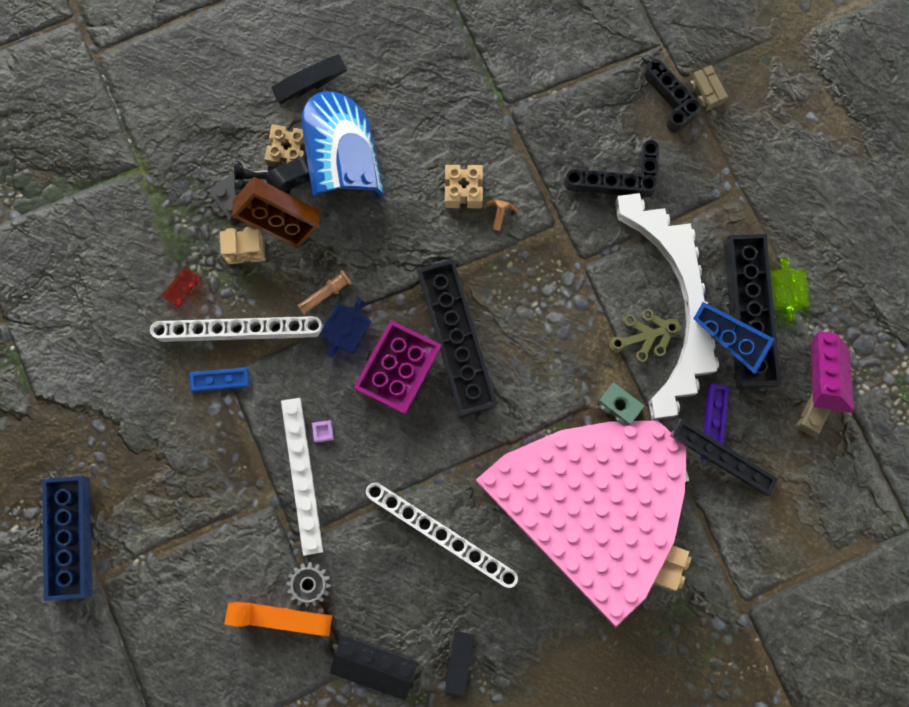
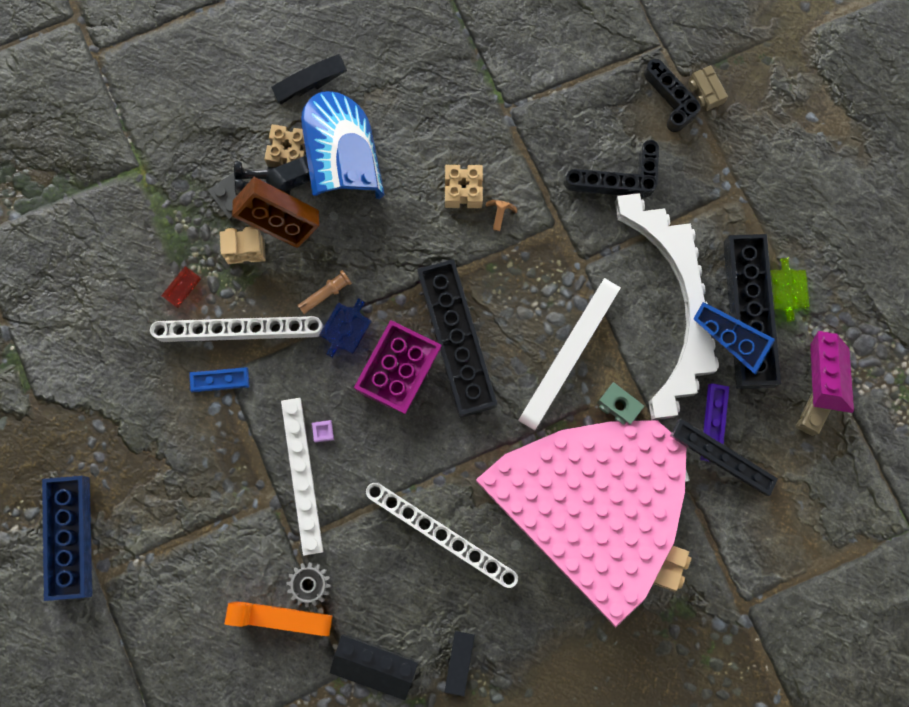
olive plant [609,309,681,363] -> none
none -> white beam [518,278,621,430]

